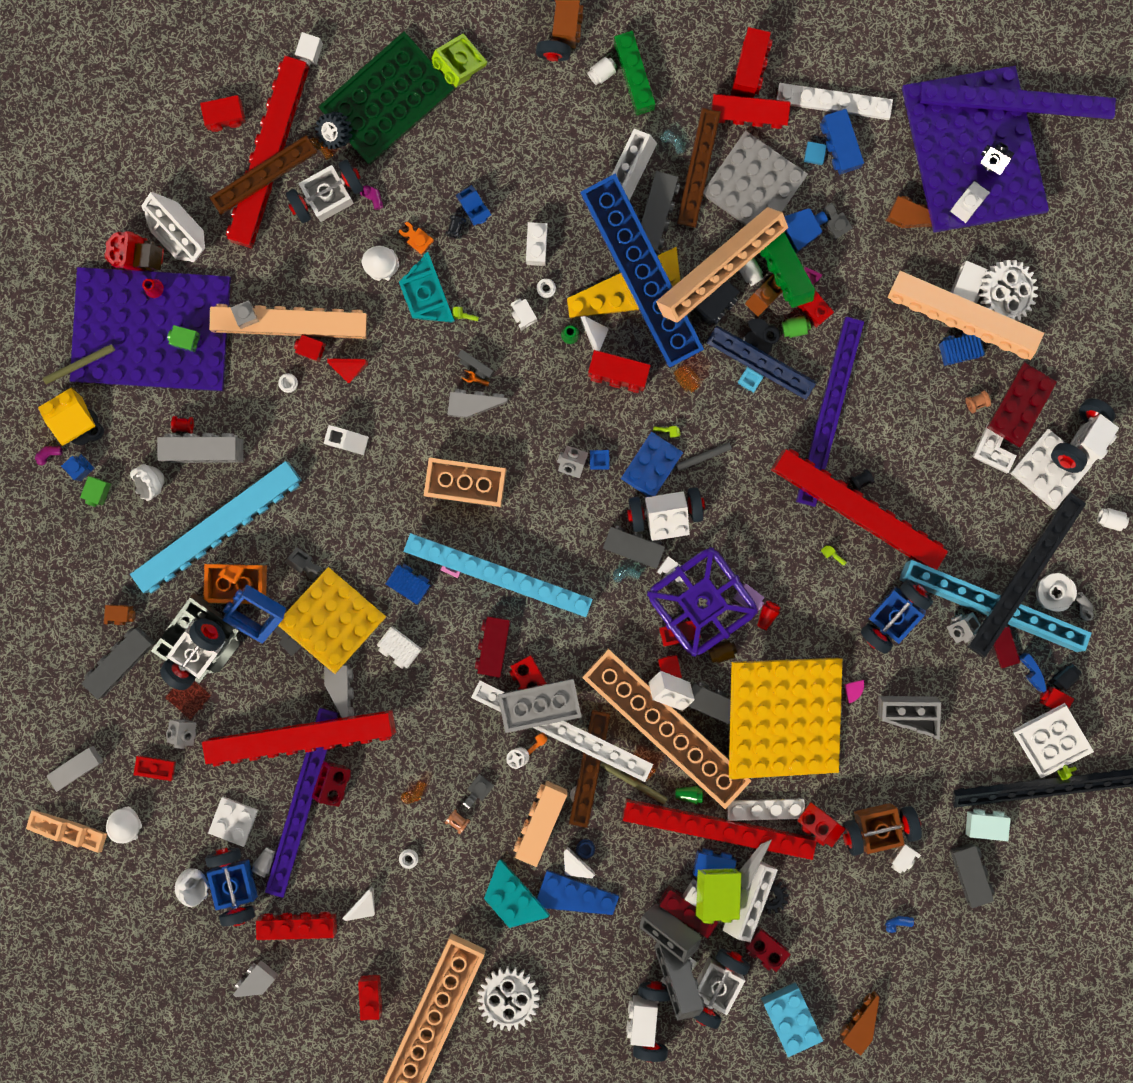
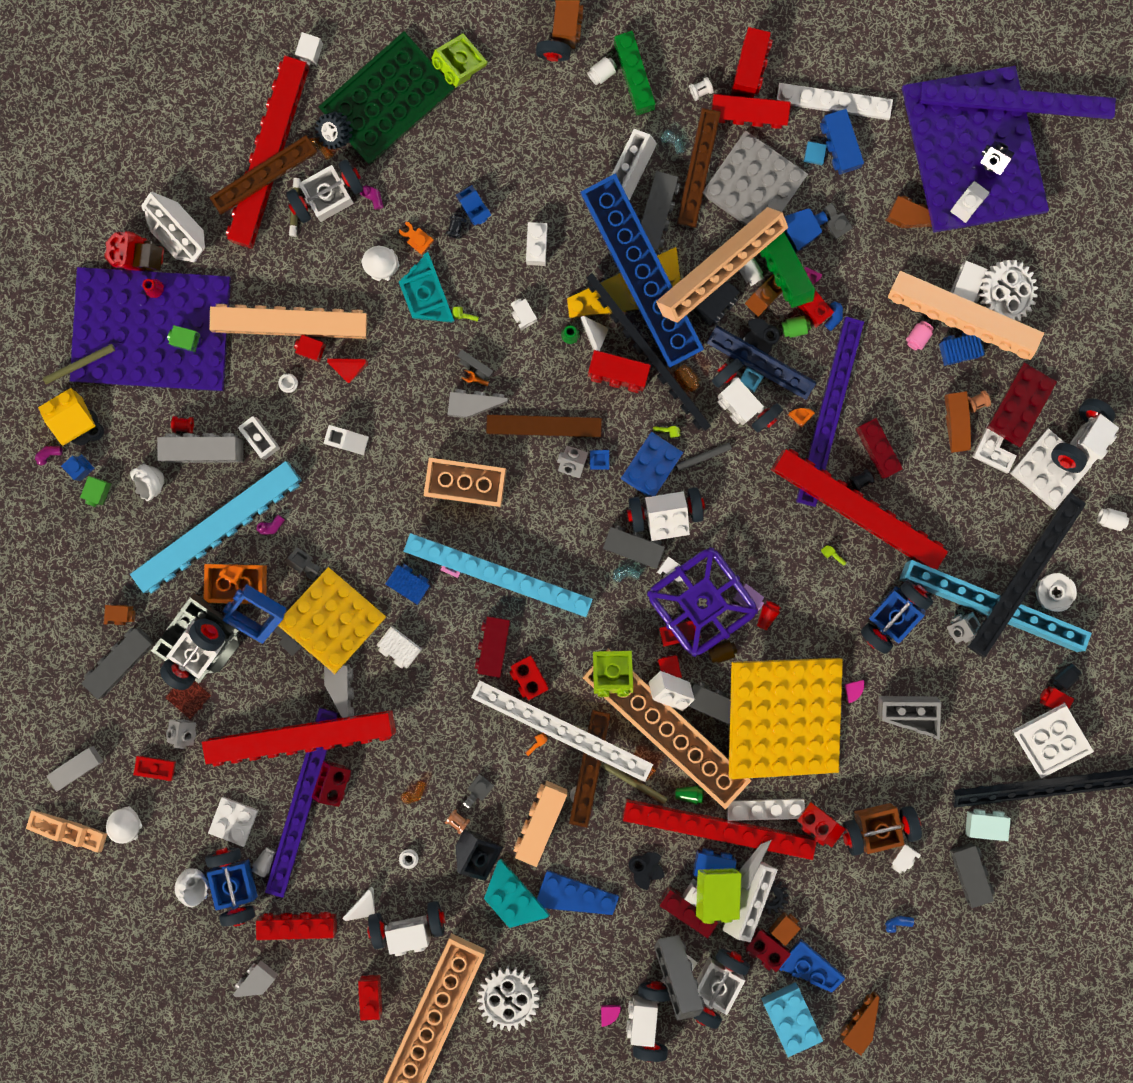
red brick [200,95,246,132] -> none
light grey brick [231,300,259,329] -> none
light grey plate [498,678,582,733] -> none
white wheel [506,747,529,769] -> none
white plate [537,278,556,298] -> none
white slope [564,846,595,878] -> none
dark blue plate [576,839,595,859] -> none
dark grey brick [639,903,702,963] -> none
dark red tile [993,626,1020,668] -> none
blue slope [1019,653,1046,693] -> none
lime hand [1057,765,1077,780] -> none
light grey arm [1076,592,1094,621] -> none
none -> white brick [238,416,280,460]
none -> magenta arm [256,514,285,535]
none -> bar [289,178,301,237]
none -> brick [367,901,446,956]
none -> black slope [455,829,503,881]
none -> reddish brown tile [486,415,602,437]
none -> black plate [585,273,711,431]
none -> lime plate [593,651,633,697]
none -> dark pink tile [601,1005,620,1027]
none -> black plate [628,852,665,890]
none -> white bush [689,77,713,101]
none -> brick [712,358,783,433]
none -> dark orange brick [769,912,801,946]
none -> blue wing [779,939,845,992]
none -> orange tile [787,408,815,427]
none -> blue arm [824,301,843,331]
none -> dark red brick [855,418,903,479]
none -> bright pink brick [906,321,934,350]
none -> dark orange slope [944,391,971,453]

